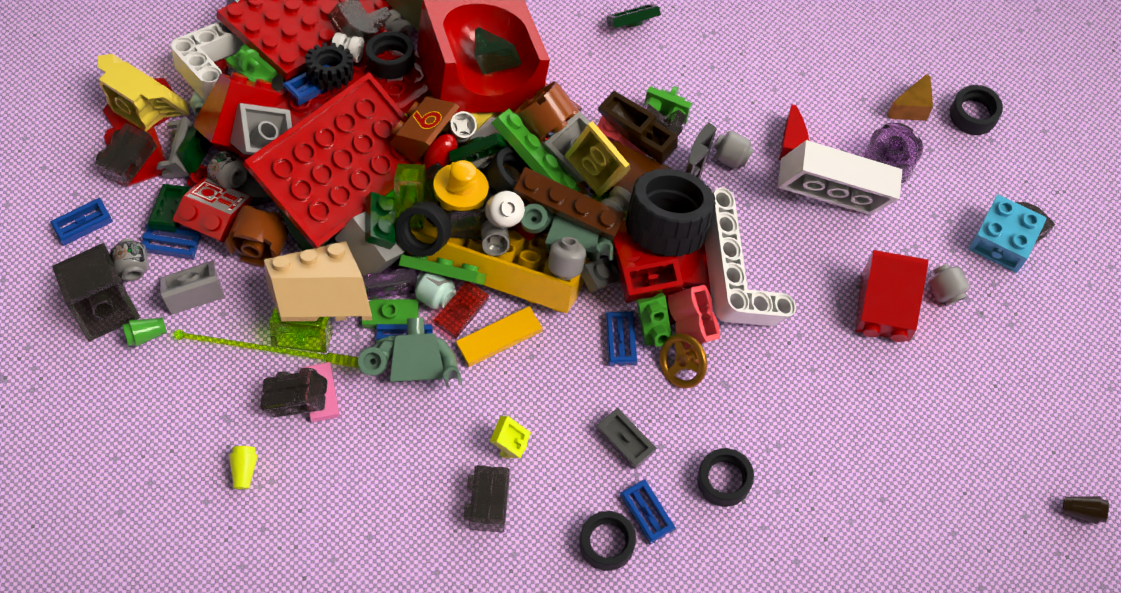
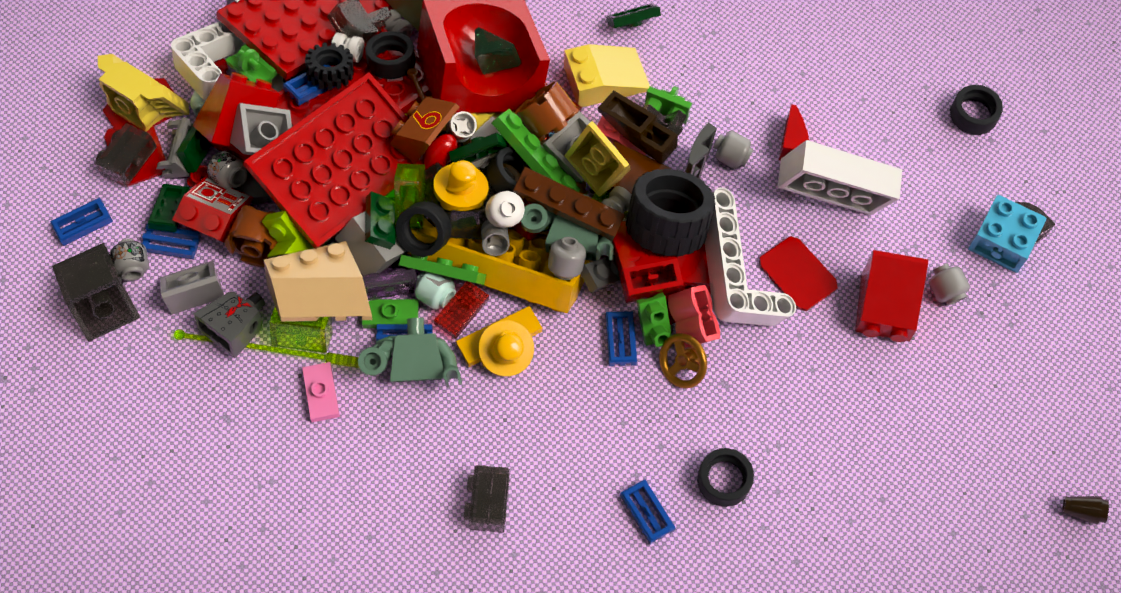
bright green cone [122,317,167,347] -> none
neon yellow cone [229,446,258,490] -> none
clear smoke brick [260,368,328,418] -> none
neon yellow bracket [489,416,531,458] -> none
black tyre [579,511,636,571] -> none
dark grey plate [596,407,657,469] -> none
clear purple brick [864,123,923,184] -> none
pearl gold slope [887,74,933,121] -> none
none -> dark grey torso [194,292,265,358]
none -> lime slope [262,211,313,258]
none -> dark orange hinge [407,68,426,104]
none -> yellow plate [478,320,534,376]
none -> light yellow slope [564,44,650,108]
none -> red piece [759,236,838,312]

